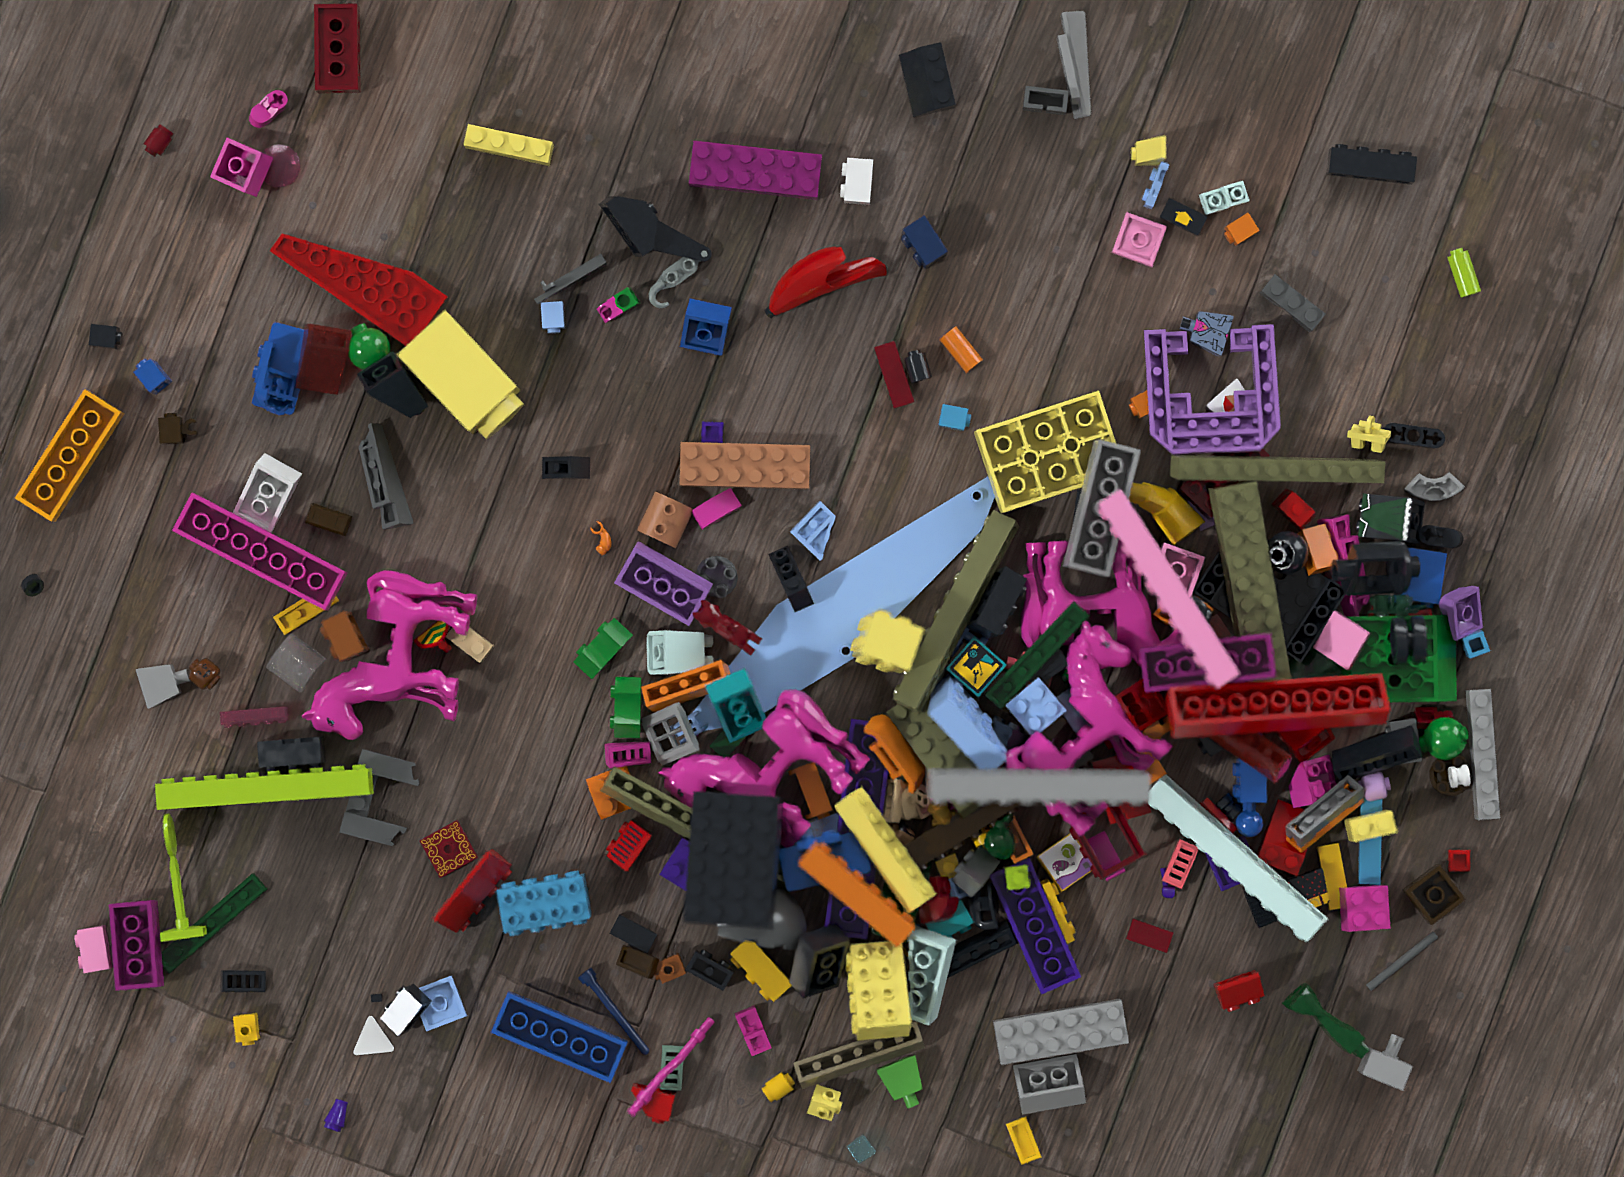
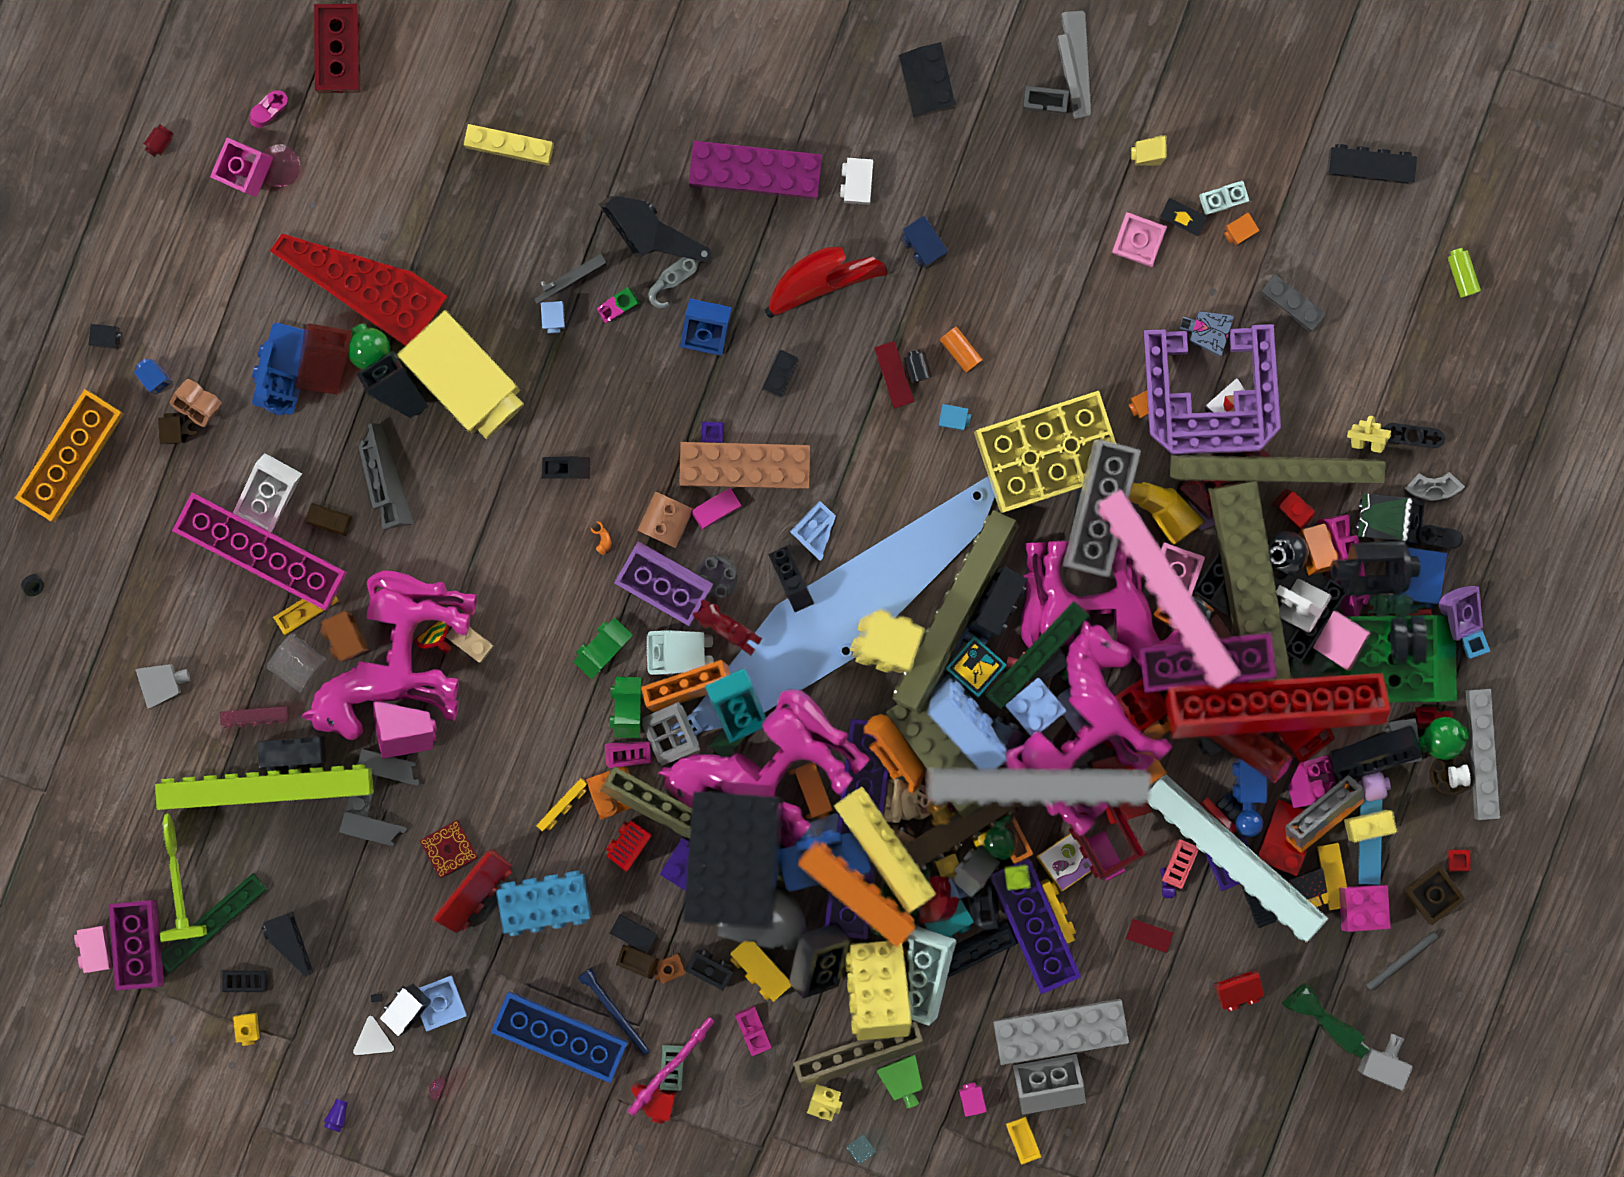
reddish brown head [189,658,221,690] -> none
yellow brick [762,1072,795,1102] -> none
light blue wing [1142,161,1169,209] -> none
none -> nougat brick [169,379,222,427]
none -> black slope [262,912,314,977]
none -> slope [373,702,437,759]
none -> clear pink tile [429,1076,447,1101]
none -> yellow plate [536,778,587,832]
none -> black brick [762,350,799,398]
none -> dark pink brick [959,1082,987,1117]
none -> white bracket [1276,579,1331,633]

